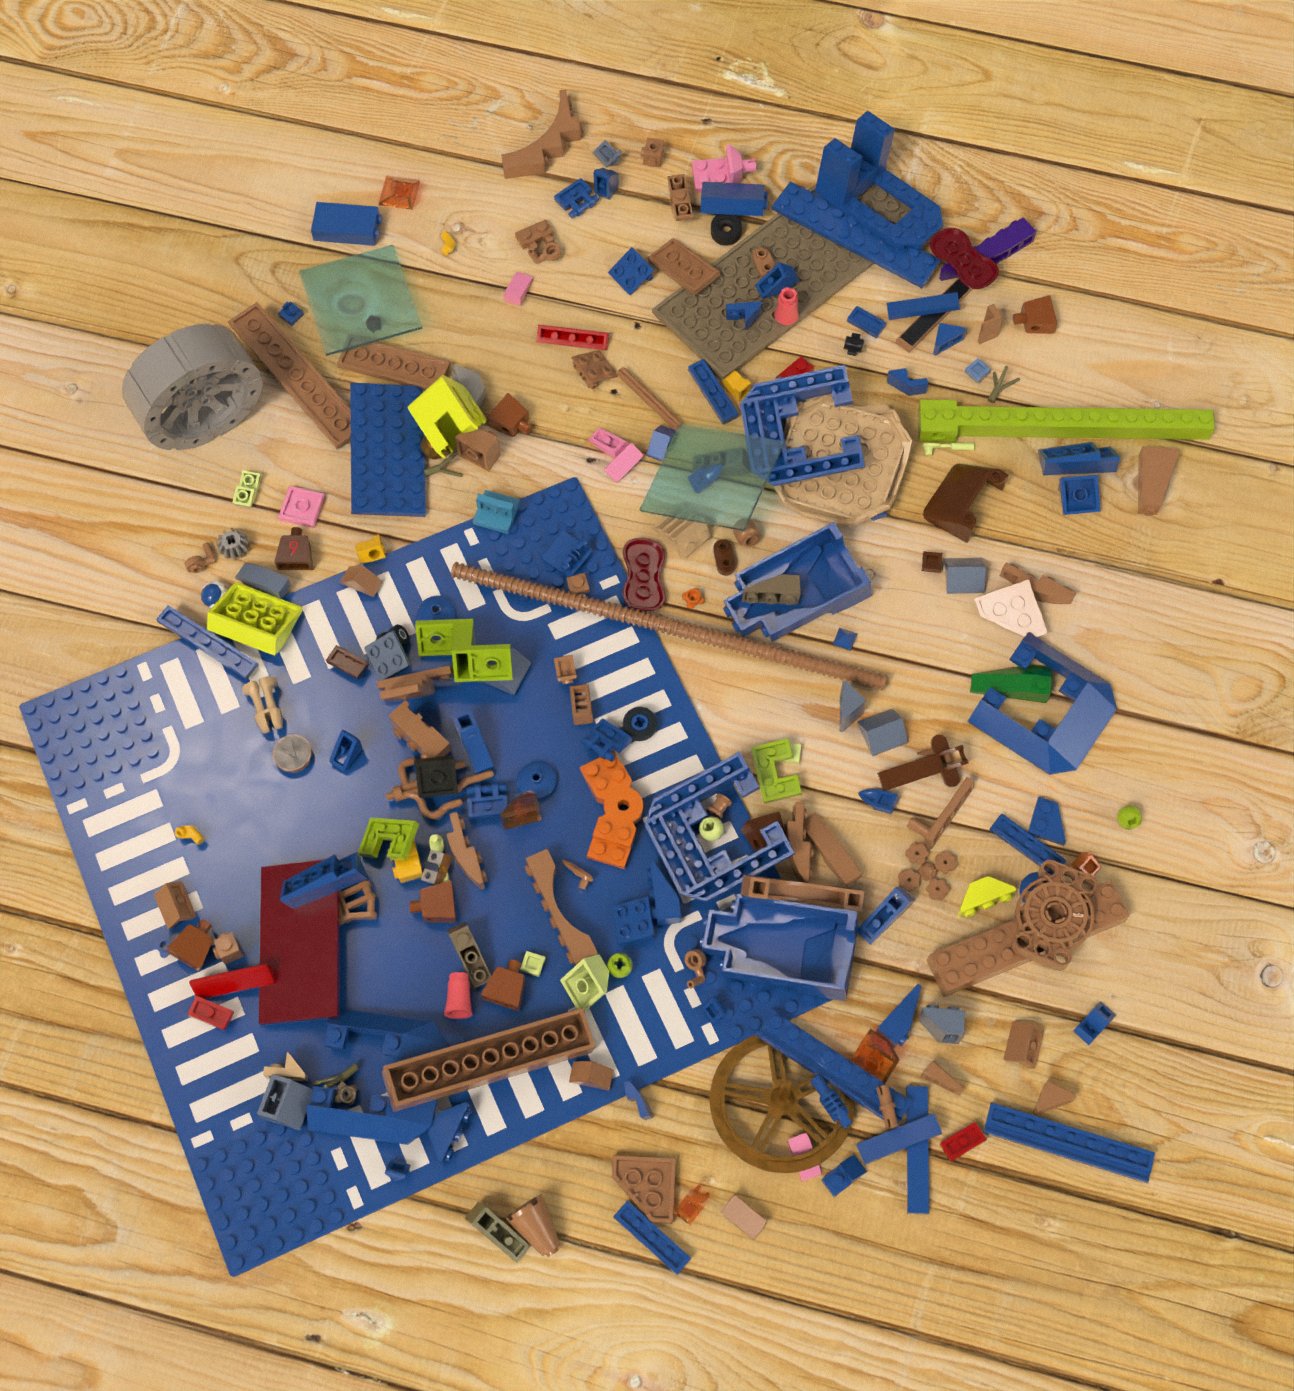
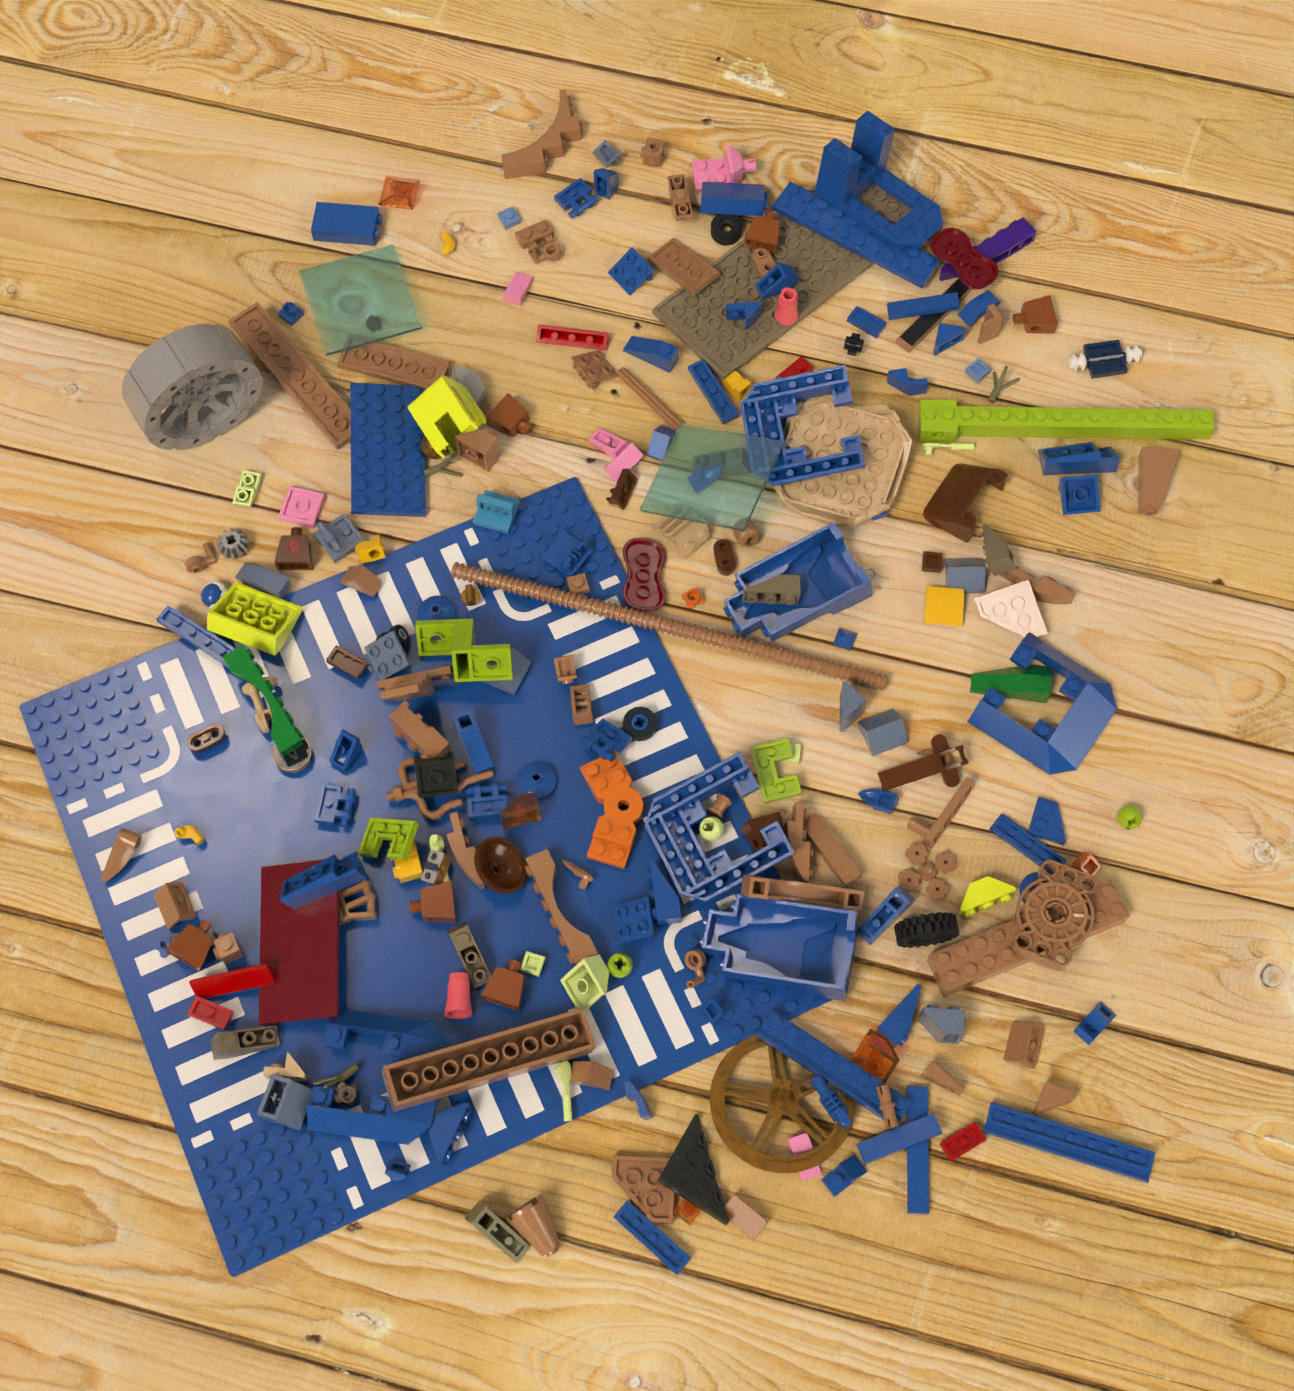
none -> medium nougat piece [101,828,142,882]
none -> plate [187,724,225,753]
none -> dark tan slope [210,1026,280,1060]
none -> green arch [222,645,304,756]
none -> sand blue plate [313,514,365,563]
none -> blue plate [314,783,356,828]
none -> pearl gold plate [461,584,480,606]
none -> reddish brown dish [474,837,526,894]
none -> medium blue plate [497,207,521,230]
none -> yellowish green piece [555,1061,572,1121]
none -> reddish brown plate [606,469,638,510]
none -> blue slope [623,336,679,373]
none -> pearl dark grey tile [657,1114,729,1225]
none -> dark orange torso [744,211,780,254]
none -> black tyre [894,912,960,948]
none -> yellow slope [924,586,964,626]
none -> blue slope [957,290,1001,327]
none -> dark tan slope [981,523,1015,576]
none -> dark blue plate [1069,340,1142,379]

